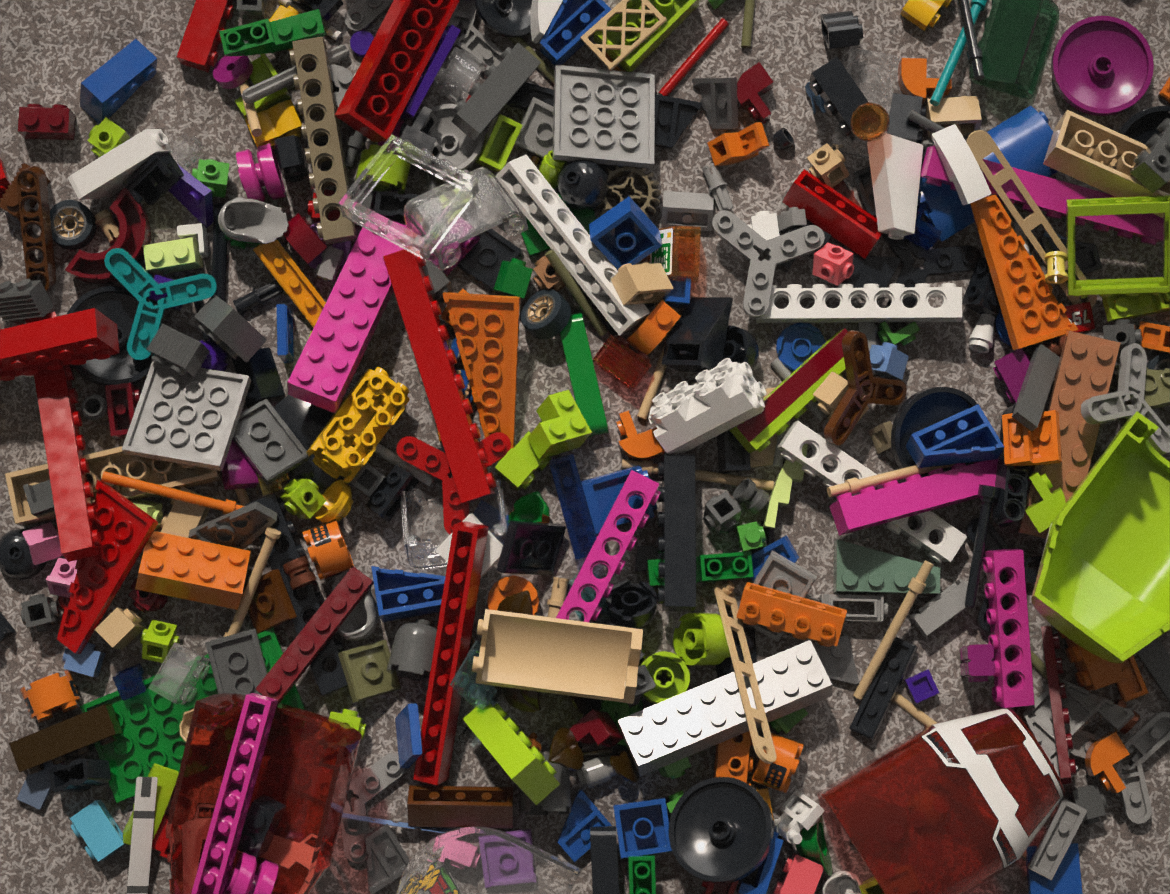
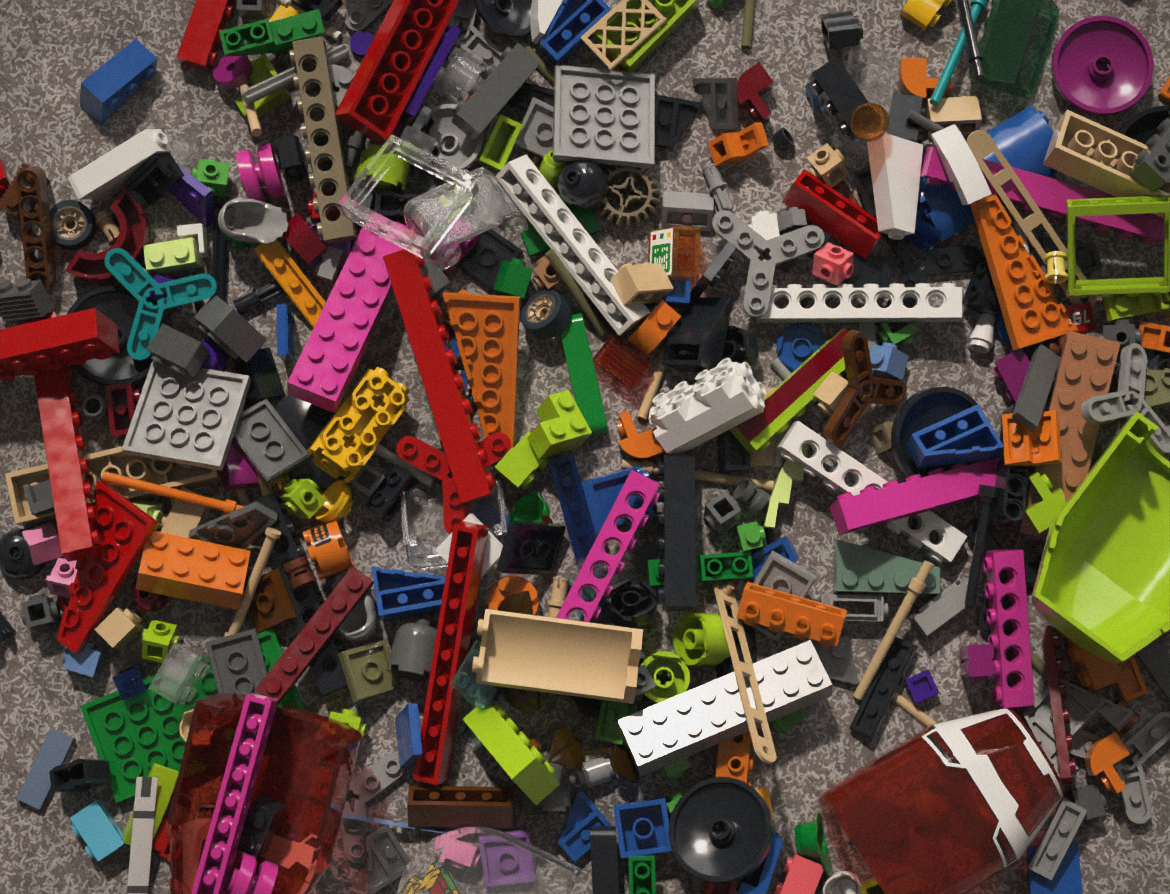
dark brown brick [9,704,123,775] -> none
dark red brick [18,104,76,140] -> none
orange brick [20,670,81,723] -> none
lime brick [87,117,131,158] -> none
yellow brick [245,99,302,149] -> none
dark red piece [569,709,624,748] -> none
blue brick [589,196,662,270] -> none
red bar [658,18,729,96] -> none
orange brick [752,733,804,793] -> none
white plate [773,789,825,844] -> none
tan bar [827,464,955,497] -> none
none -> black wing [690,241,737,303]

